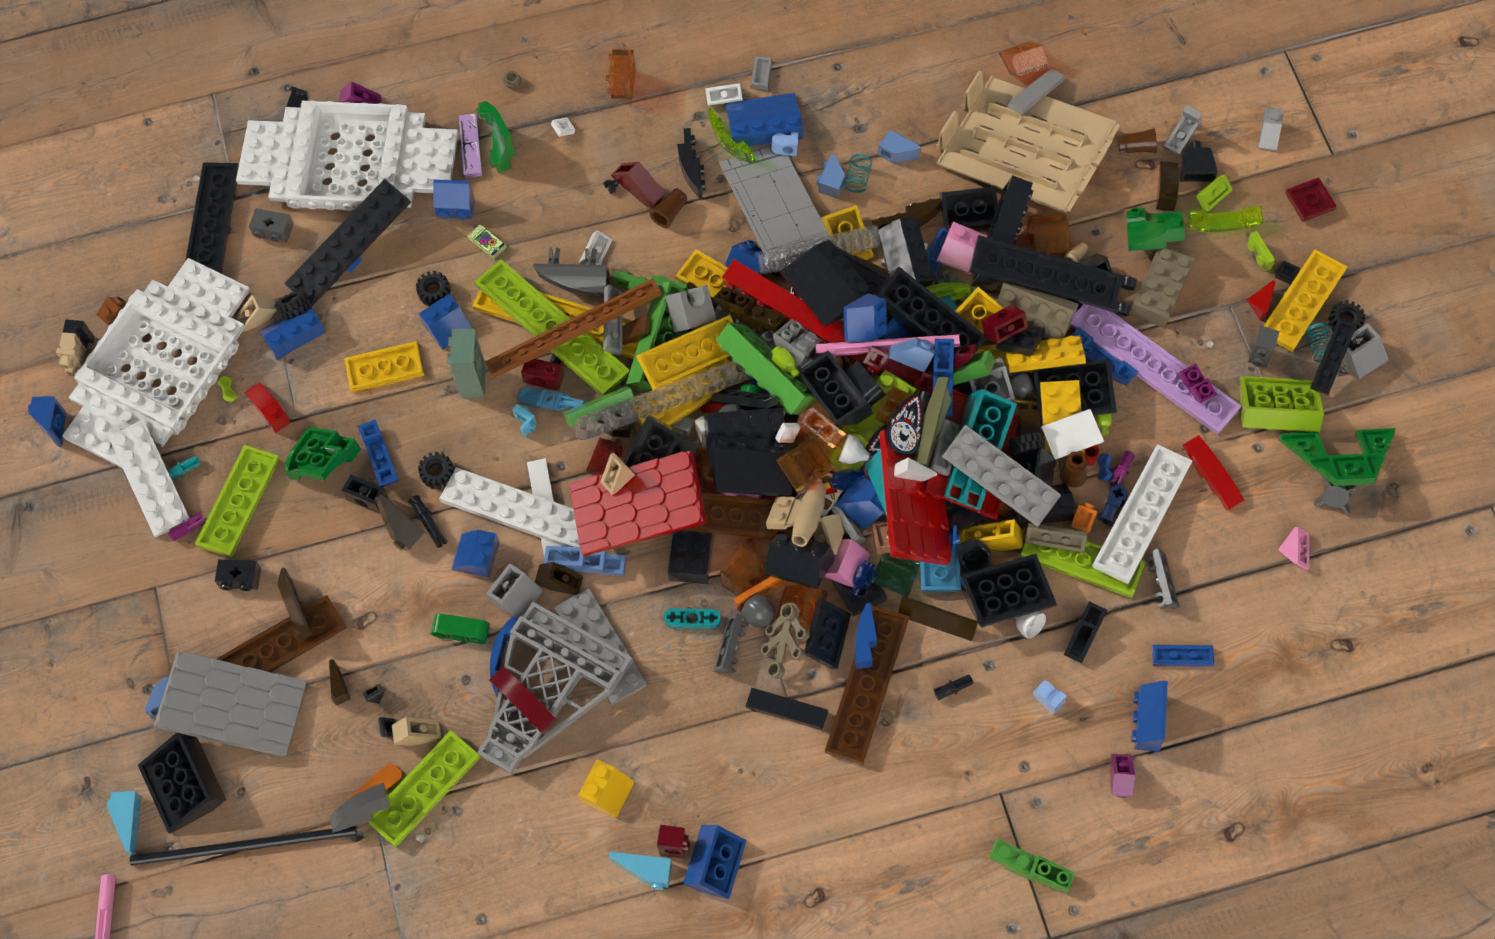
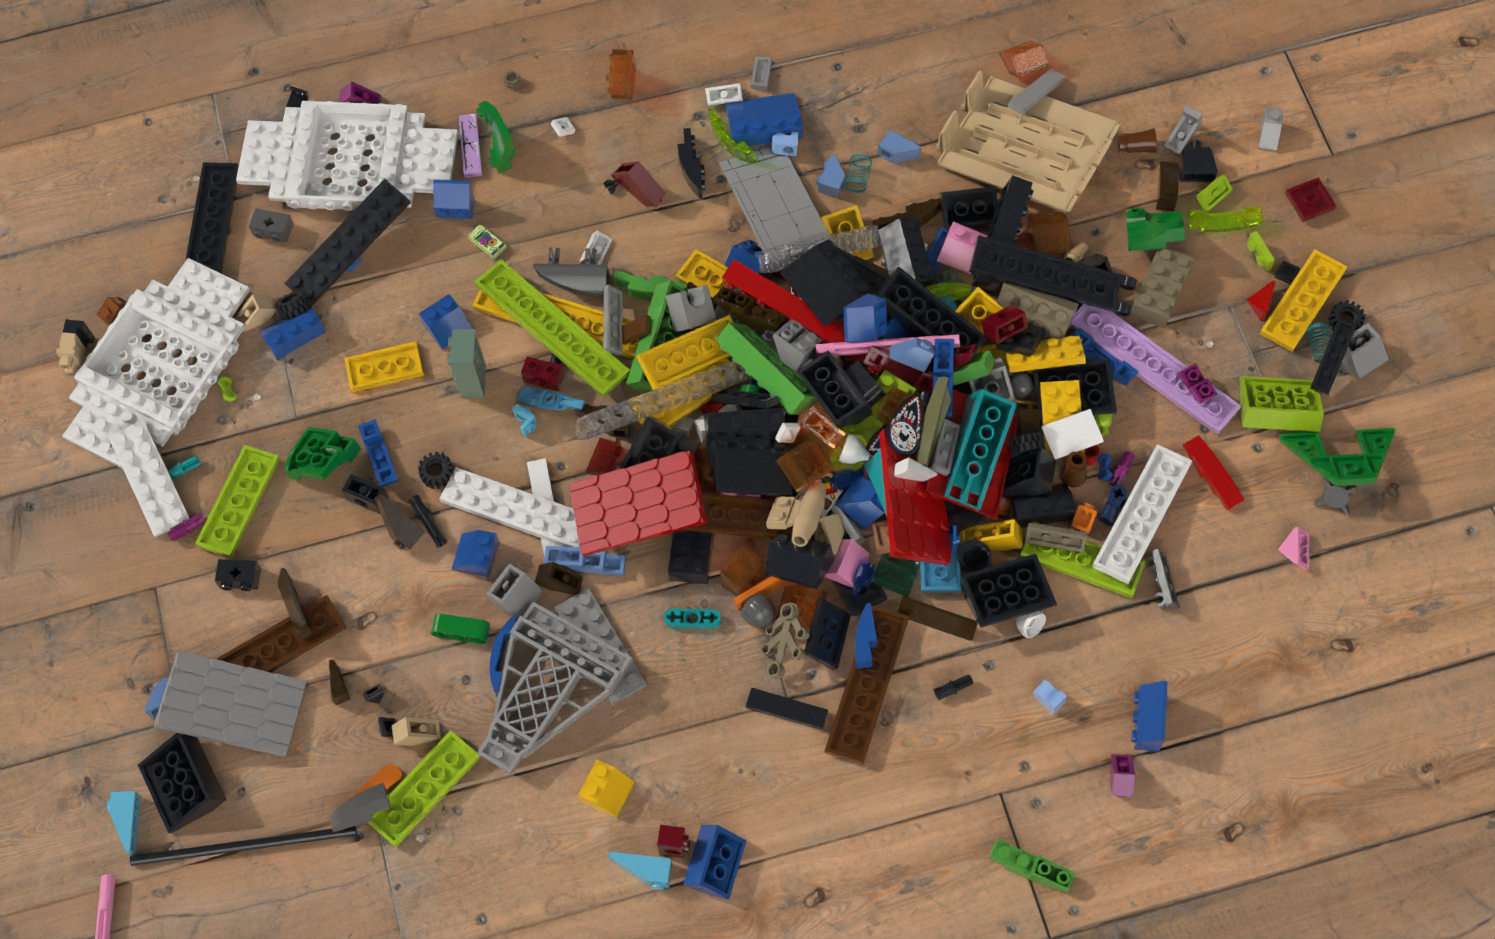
blue slope [28,396,67,447] -> none
red slope [244,382,291,433] -> none
black tyre [416,271,451,306] -> none
dark orange plate [485,279,662,378] -> none
dark red slope [489,666,557,734] -> none
bright green piece [563,386,635,427] -> none
tan slope [601,453,635,495] -> none
reddish brown plant [649,188,687,229] -> none
dark grey plate [713,613,749,674] -> none
lime plant [771,345,800,378] -> none
light grey plate [942,425,1061,527] -> none
black slope [1064,601,1108,663] -> none
blue tile [1152,645,1214,667] -> none
dark grey brick [1248,326,1280,368] -> none

